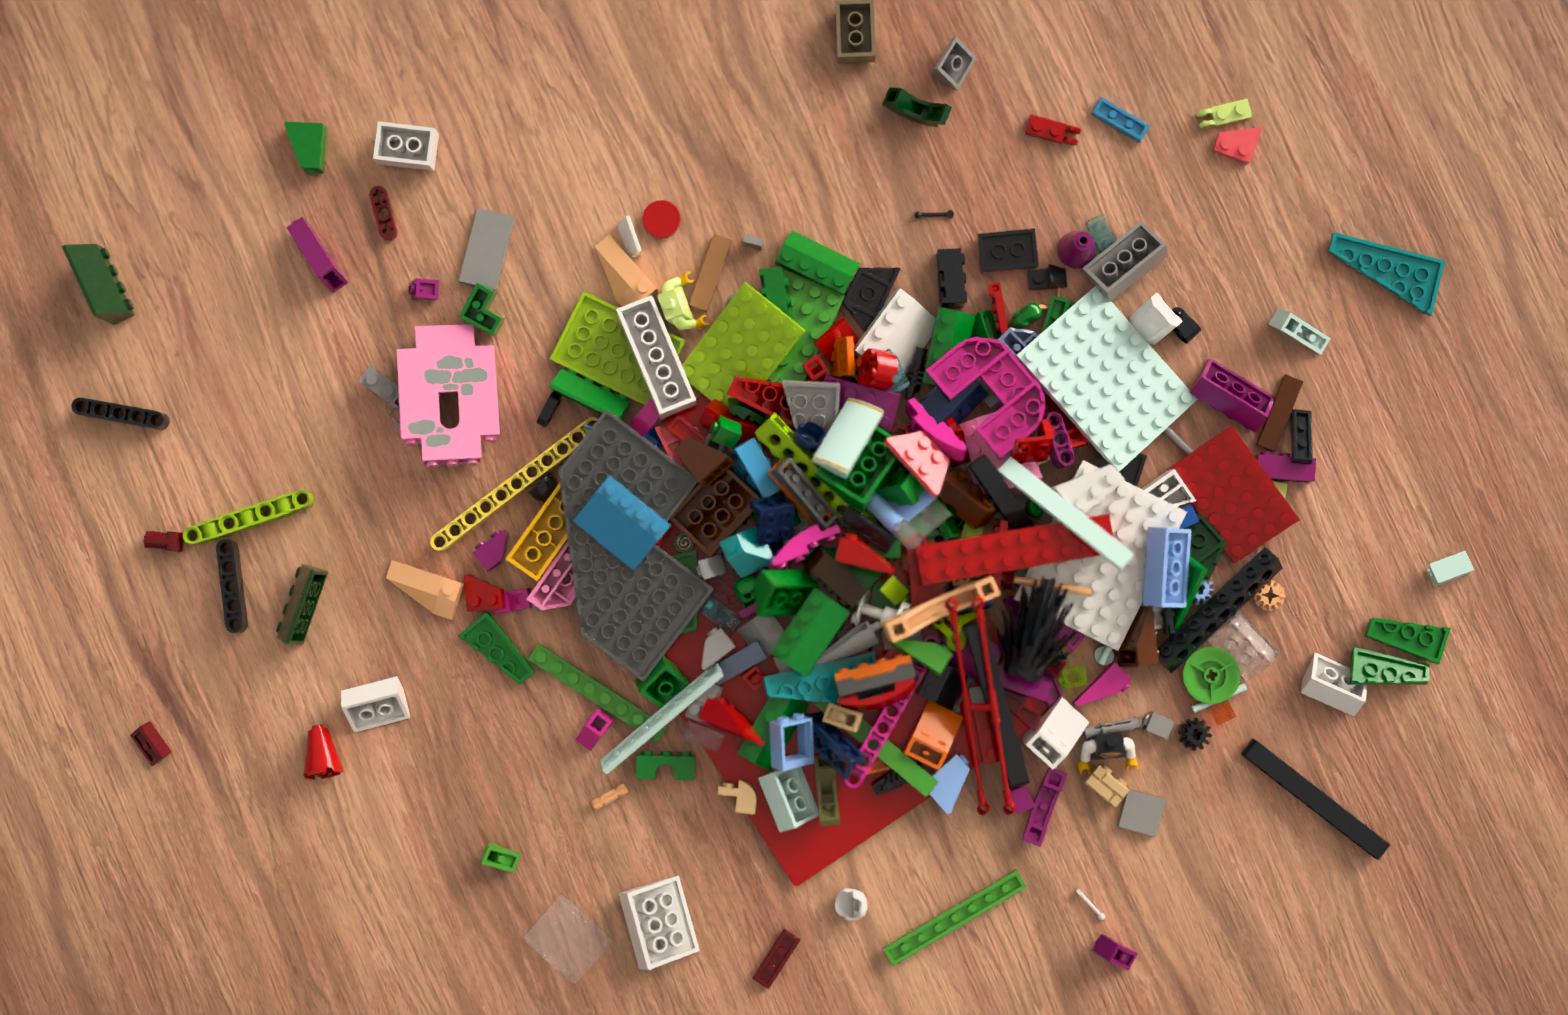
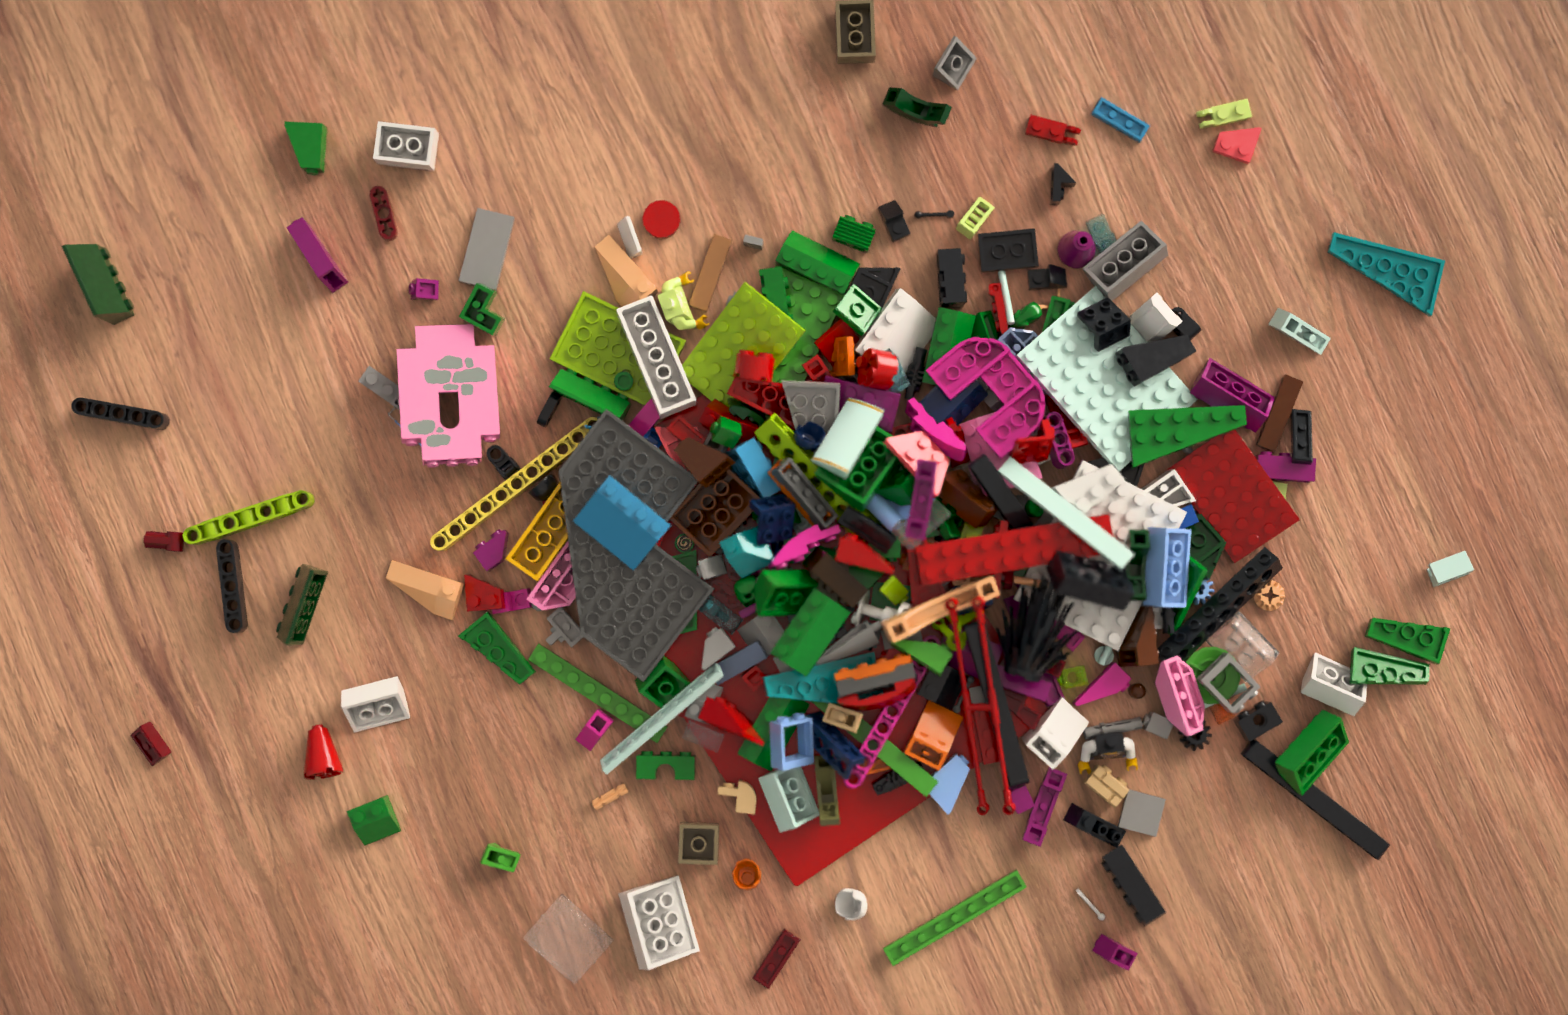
none -> green slope [347,795,401,845]
none -> black piece [487,445,521,481]
none -> light grey hinge [545,607,584,648]
none -> green tile [614,372,634,391]
none -> dark tan brick [678,822,719,865]
none -> orange hair [732,859,762,891]
none -> red brick [733,350,775,382]
none -> green brick [832,215,876,253]
none -> tile [832,284,883,336]
none -> black slope [878,200,911,242]
none -> magenta slope [905,459,938,540]
none -> yellowish green slope [956,196,995,240]
none -> light aqua bar [998,270,1015,325]
none -> black brick [1046,551,1135,611]
none -> black slope [1050,163,1076,205]
none -> black slope [1063,803,1126,848]
none -> black bracket [1077,298,1131,352]
none -> black wedge [1101,845,1166,927]
none -> black slope [1115,335,1197,387]
none -> dark green arch [1124,530,1150,601]
none -> green wing [1128,405,1247,469]
none -> reddish brown piece [1128,683,1146,699]
none -> bright pink wedge [1155,656,1205,736]
none -> light grey window [1196,652,1260,714]
none -> black brick [1233,700,1283,742]
none -> green slope [1275,709,1349,796]

